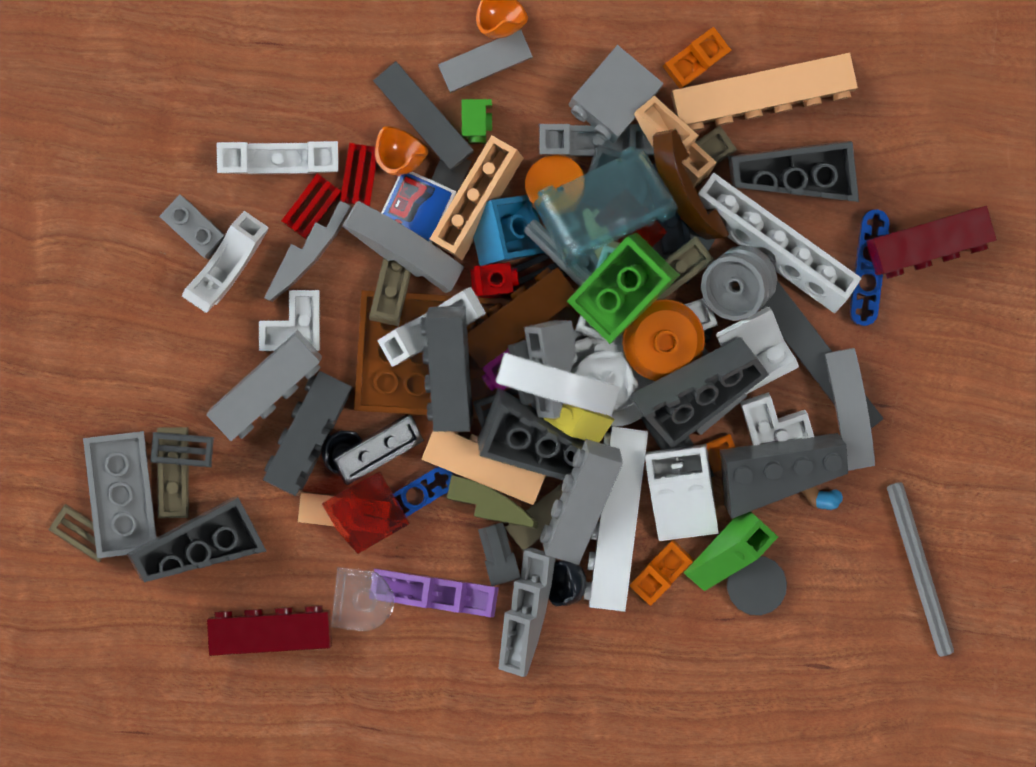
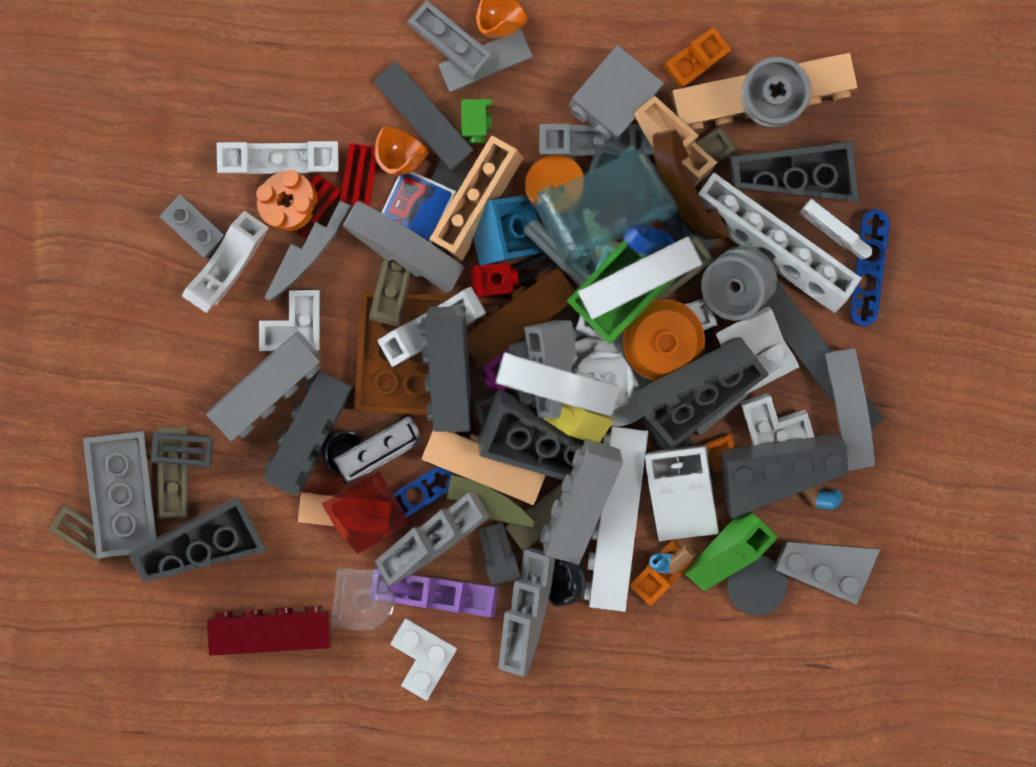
dark red brick [866,206,997,279] -> none
light grey axle [887,482,954,657] -> none
none -> orange plate [256,170,317,232]
none -> light grey slope [375,492,490,586]
none -> white plate [390,618,457,701]
none -> light grey tile [407,0,495,80]
none -> white slope [578,237,702,319]
none -> blue beam [623,224,676,256]
none -> arm [649,545,696,574]
none -> light grey wheel [740,57,811,129]
none -> light grey wing [773,541,880,605]
none -> white piece [798,199,872,260]

